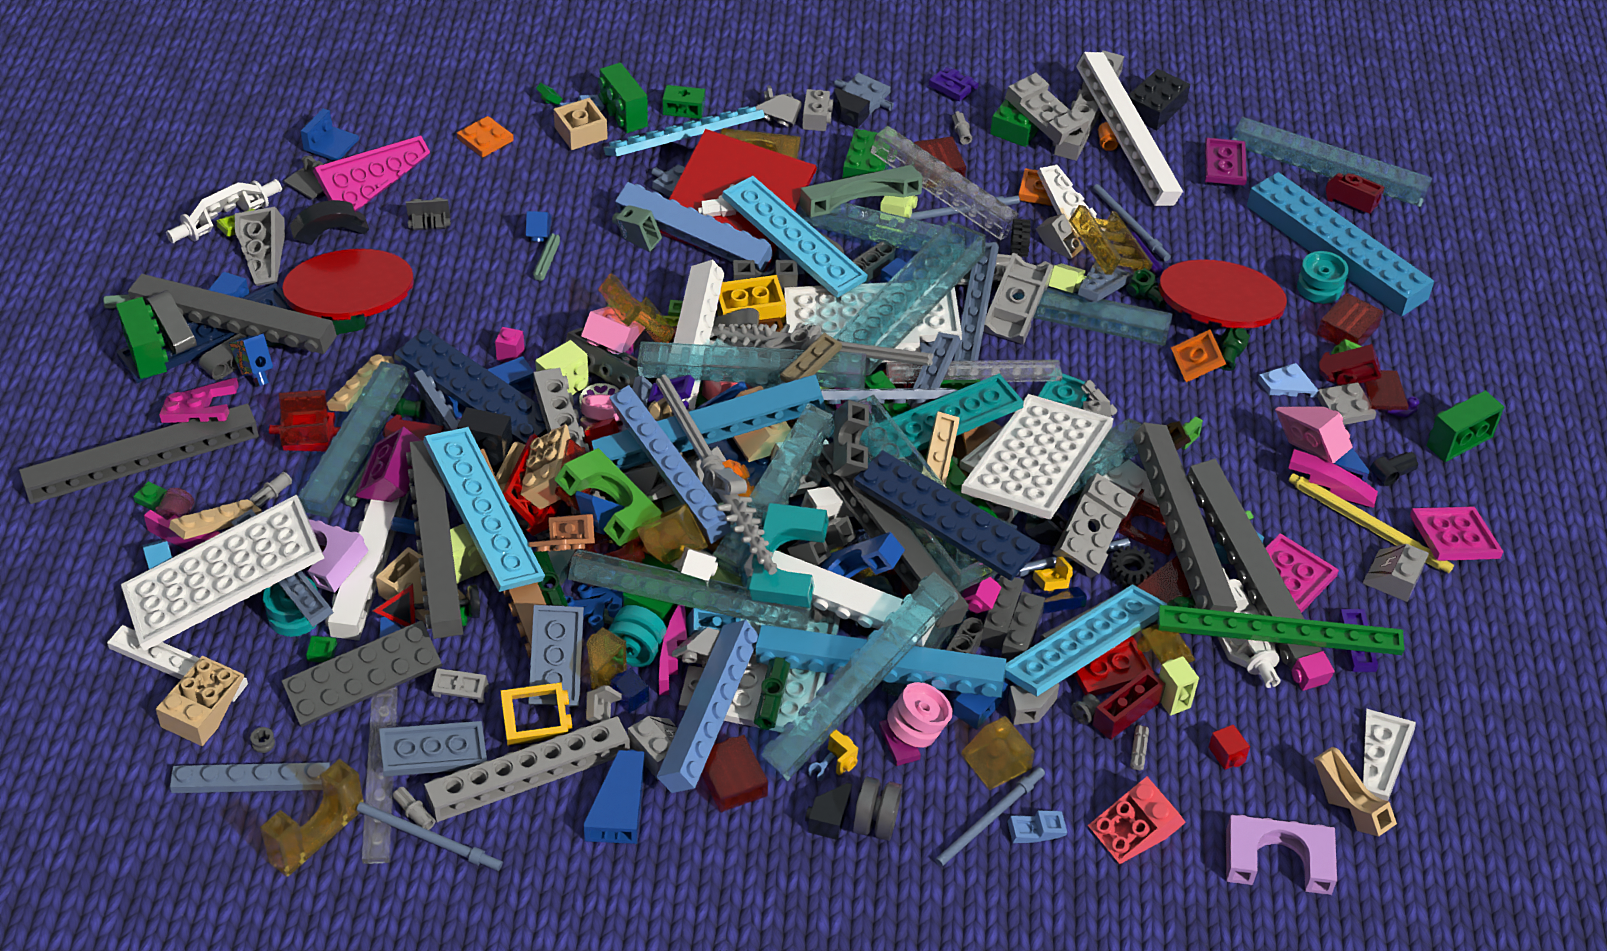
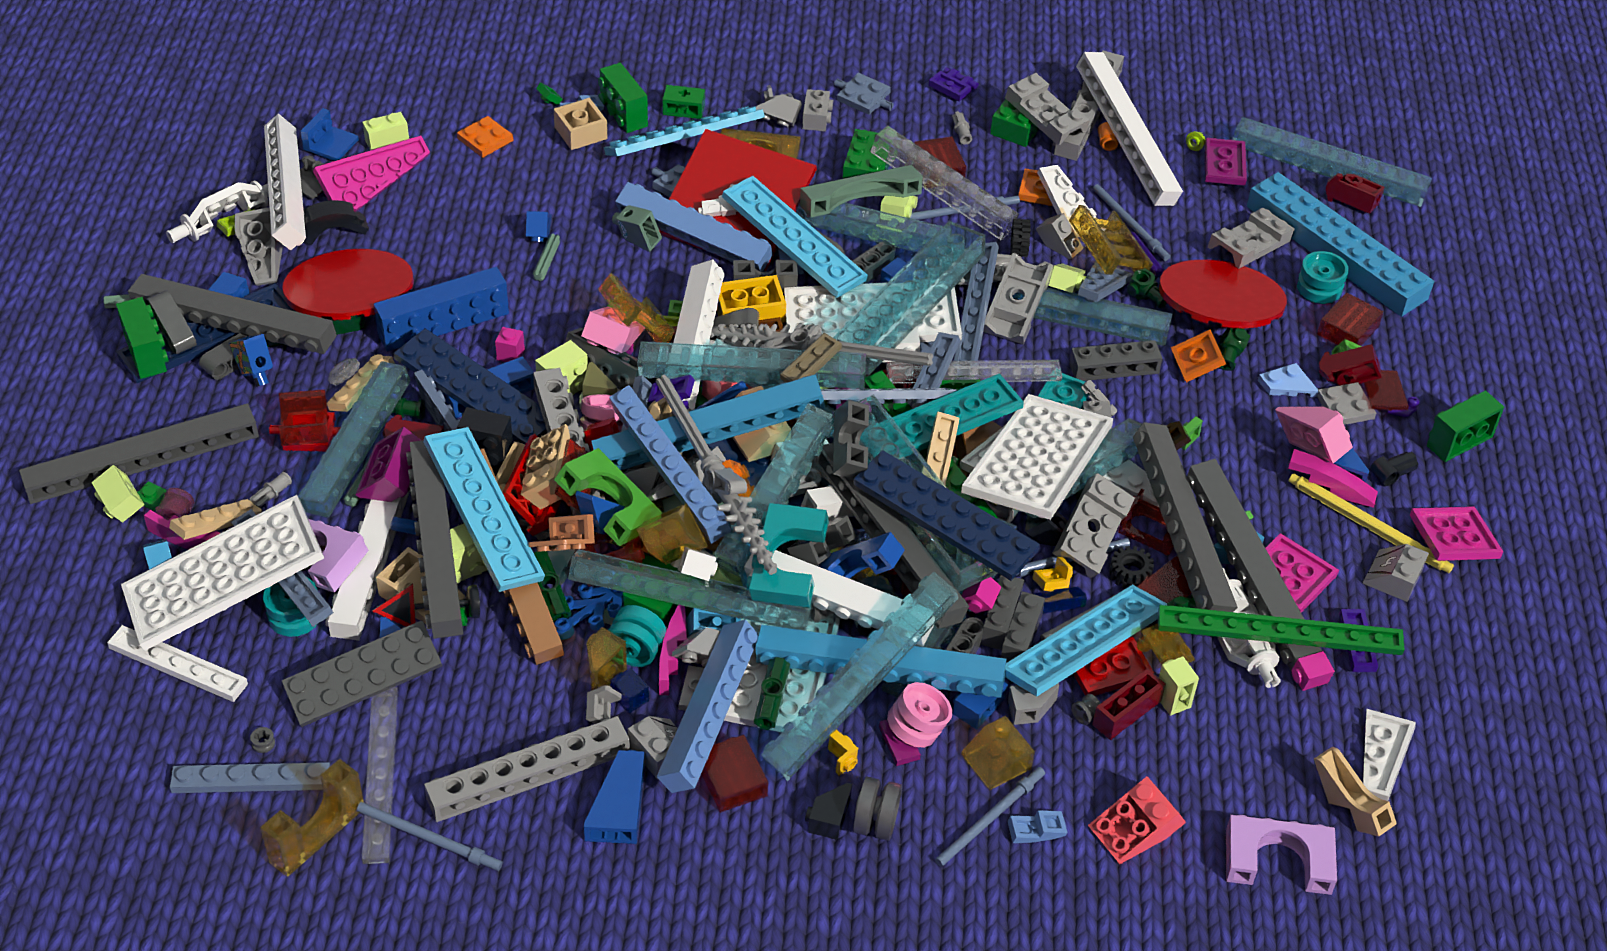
tan slope [156,656,244,746] -> none
dark pink wing [159,378,239,423] -> none
green plate [306,636,337,663] -> none
sand blue plate [379,721,487,777] -> none
light grey axle [393,787,436,830] -> none
dark grey hinge [405,198,451,230] -> none
light grey hinge [431,668,489,704] -> none
yellow window [501,683,572,746] -> none
sand blue plate [529,605,584,707] -> none
medium blue hand [809,752,835,781] -> none
black slope [833,88,870,129] -> none
black brick [1128,69,1190,131] -> none
light grey axle [1130,725,1149,771] -> none
red brick [1208,724,1250,770] -> none
none -> yellowish green brick [91,465,144,523]
none -> white brick [264,114,306,250]
none -> clear gear [328,358,360,385]
none -> yellowish green brick [363,112,409,151]
none -> blue brick [373,266,509,351]
none -> olive slope [582,362,617,398]
none -> dark grey brick [1069,340,1162,381]
none -> lime plate [1186,131,1205,151]
none -> light grey piece [1208,208,1294,269]

